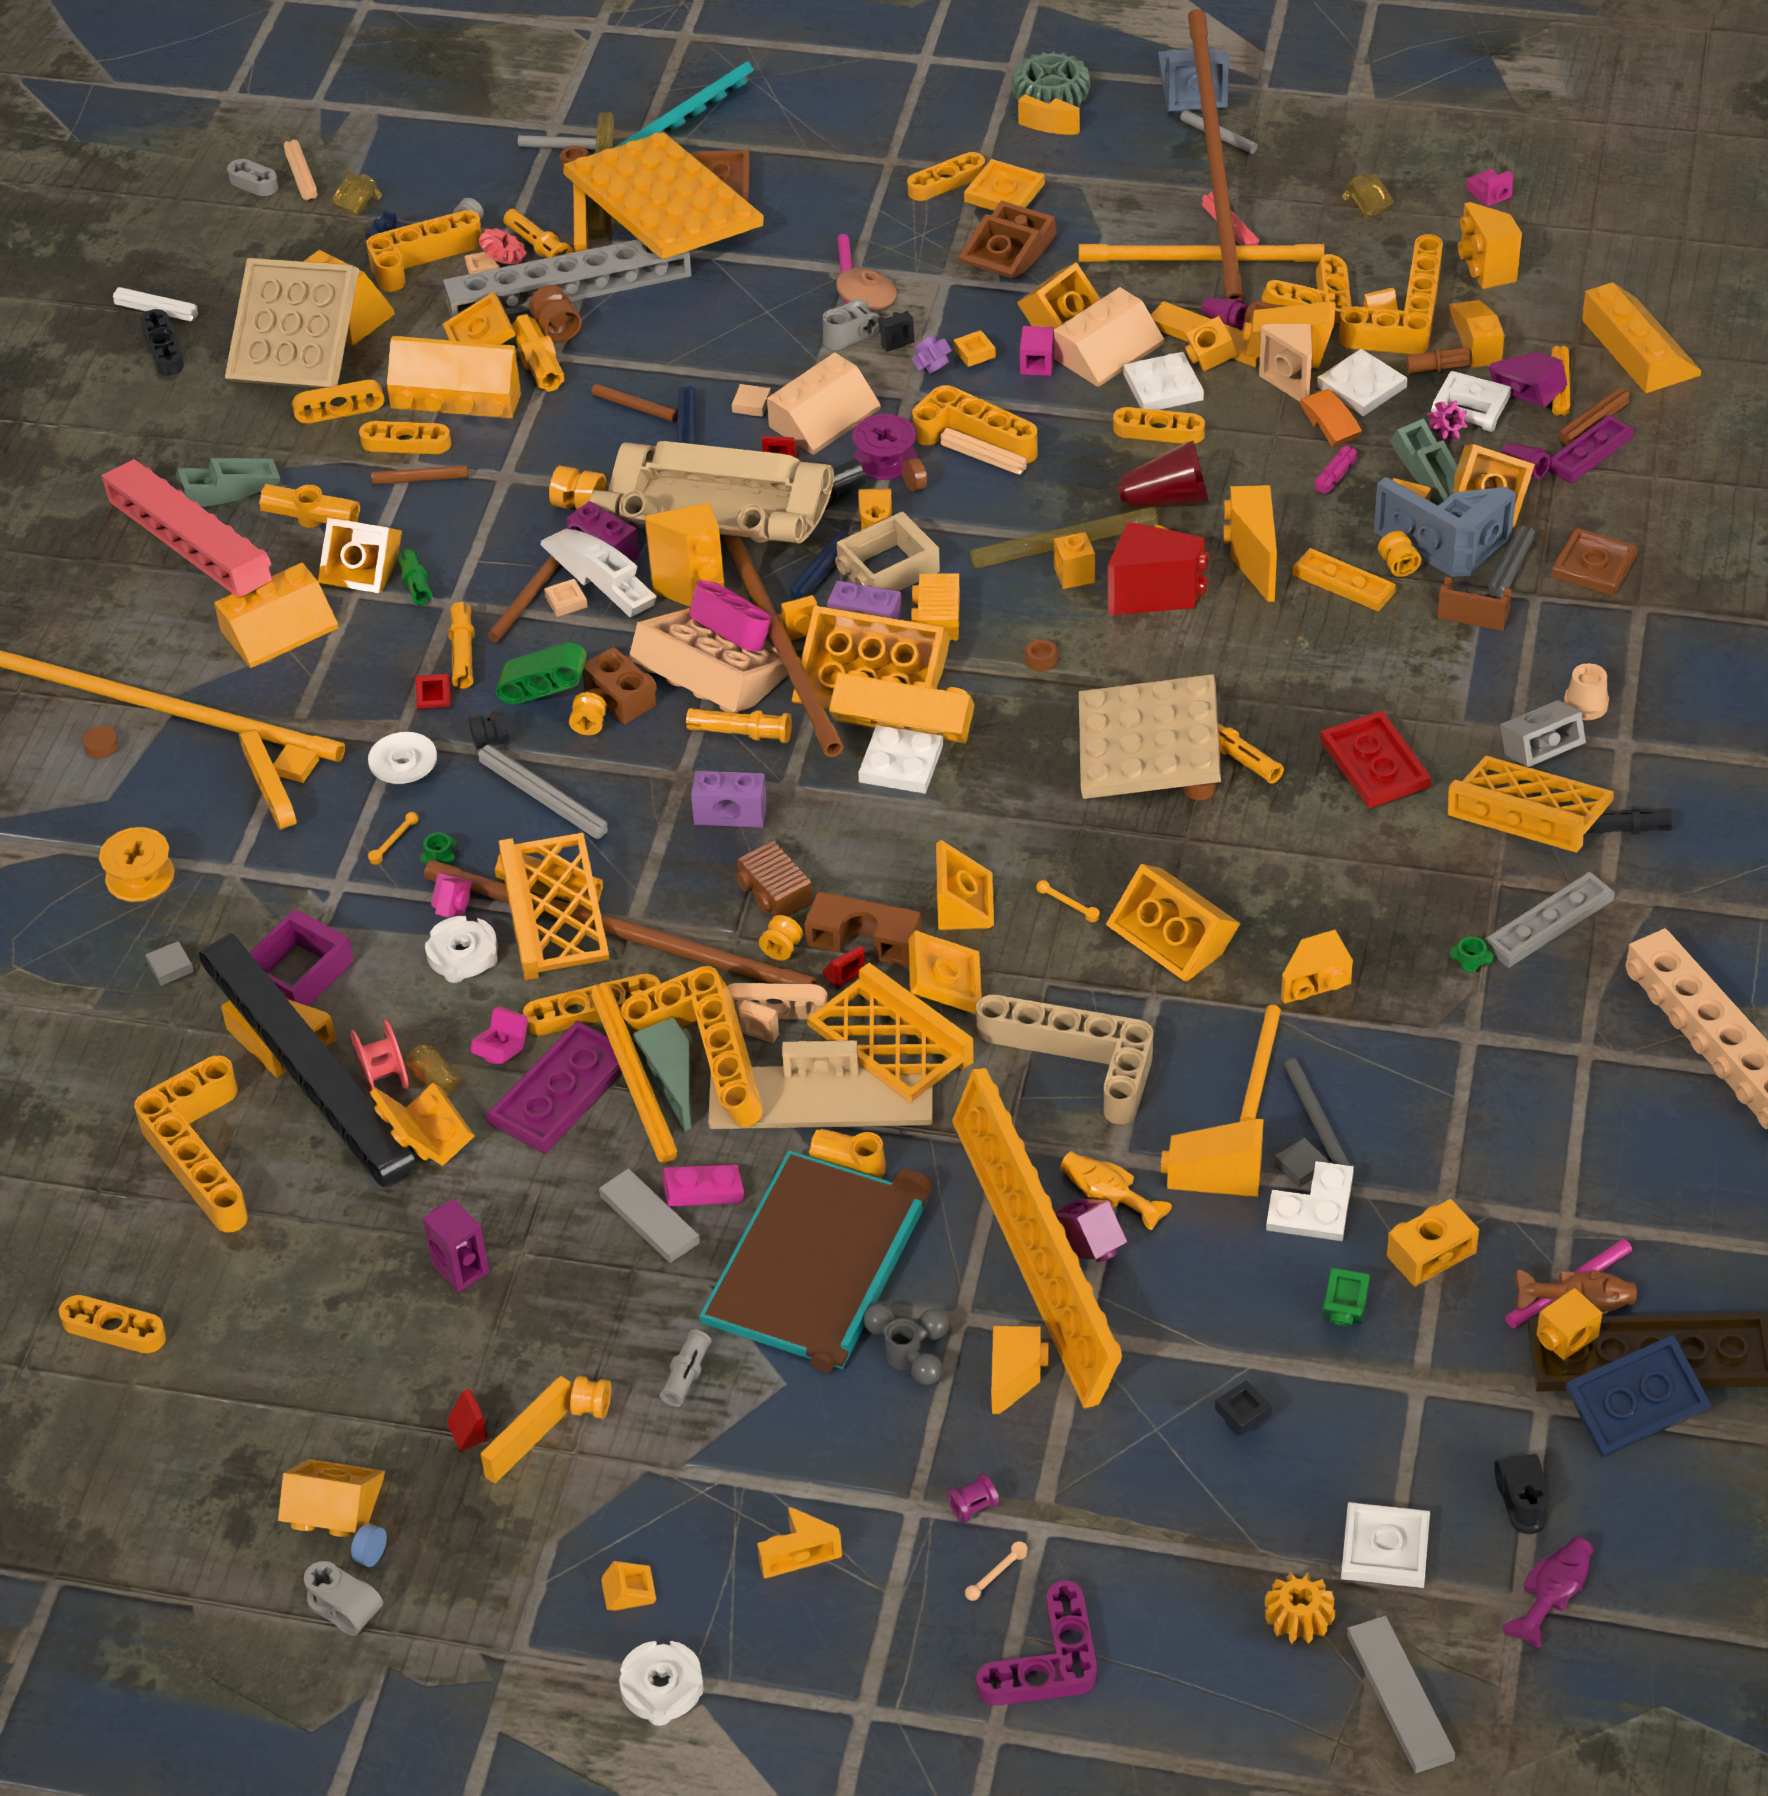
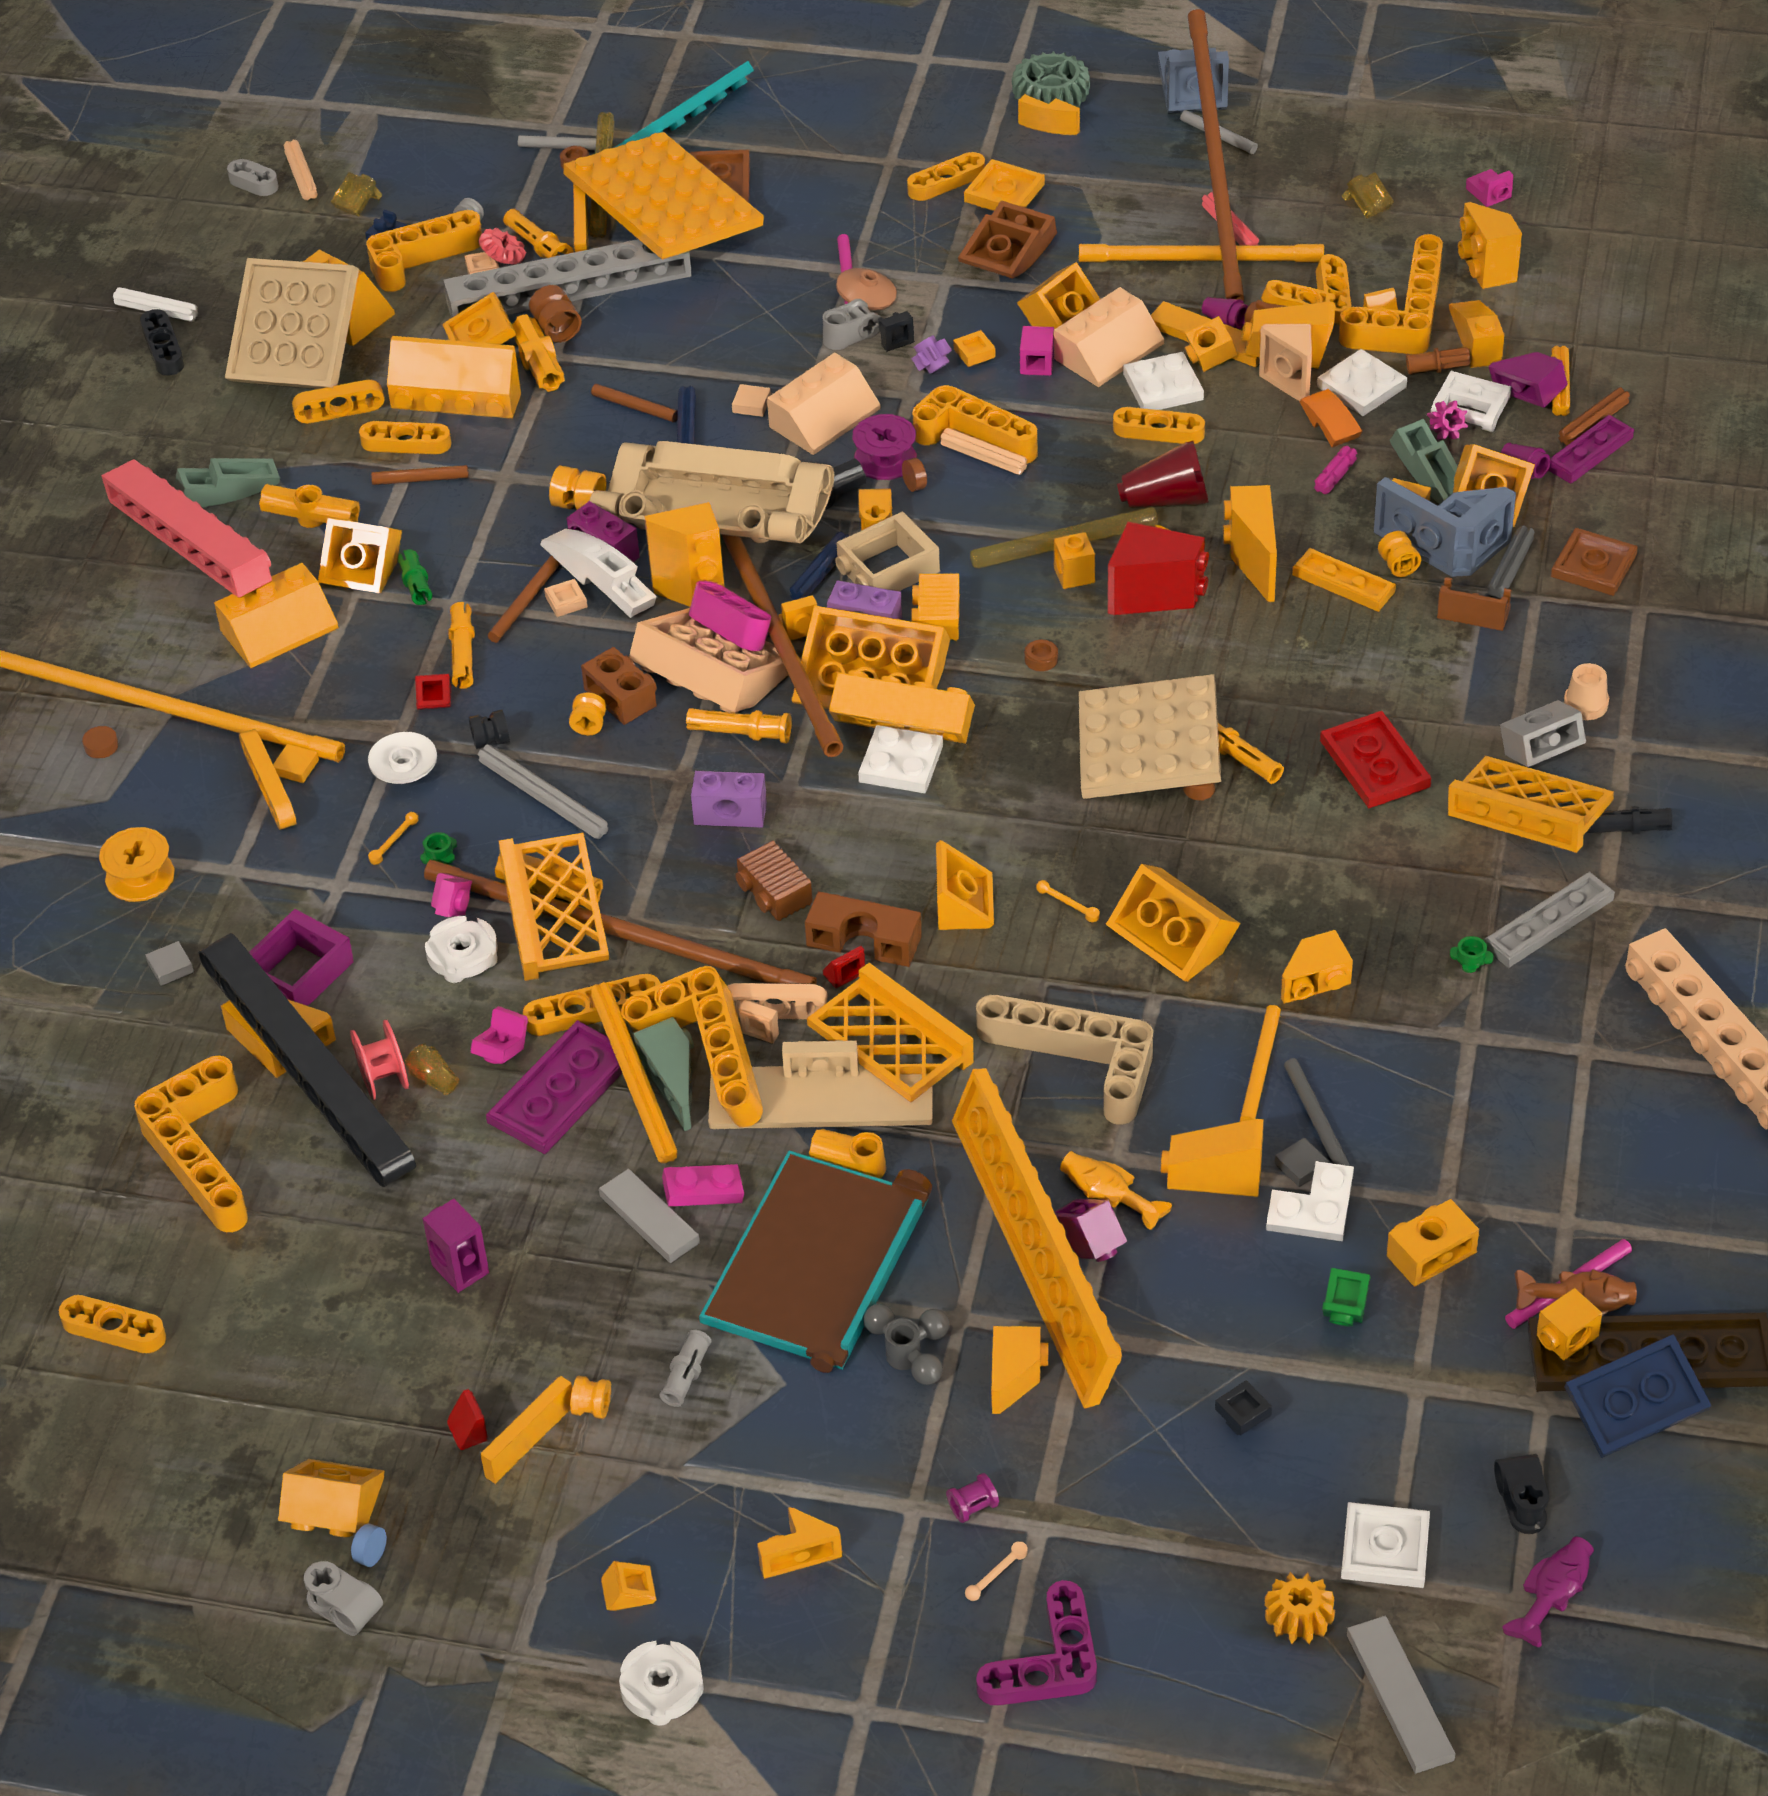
light orange bracket [370,1083,475,1166] -> none
green beam [495,642,587,705] -> none
light orange wheel [759,915,803,961] -> none
red slope [762,436,798,458] -> none
light orange plate [908,930,982,1014] -> none
light orange slope [1582,282,1701,393] -> none

